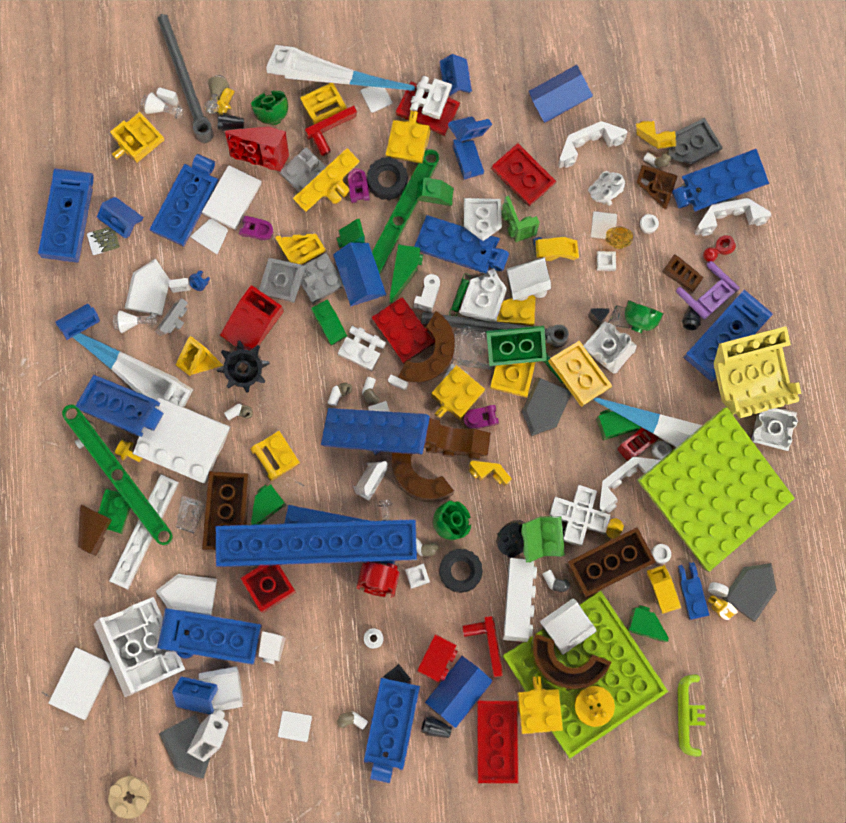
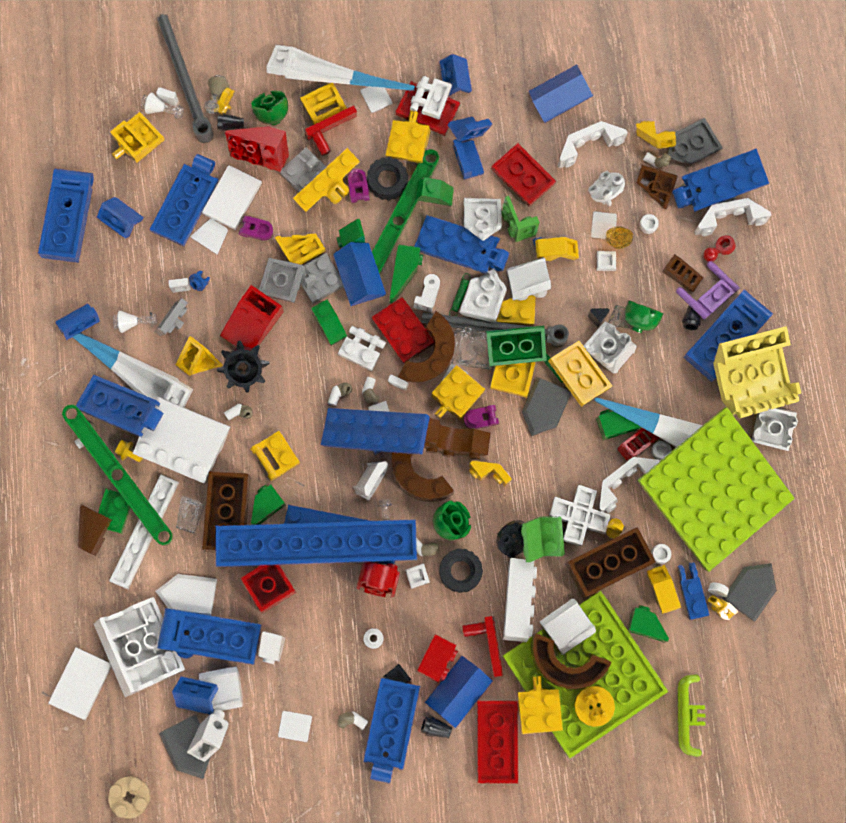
sticker [87,227,120,255] -> none
white tile [125,259,170,316] -> none
arm [542,570,570,593] -> none

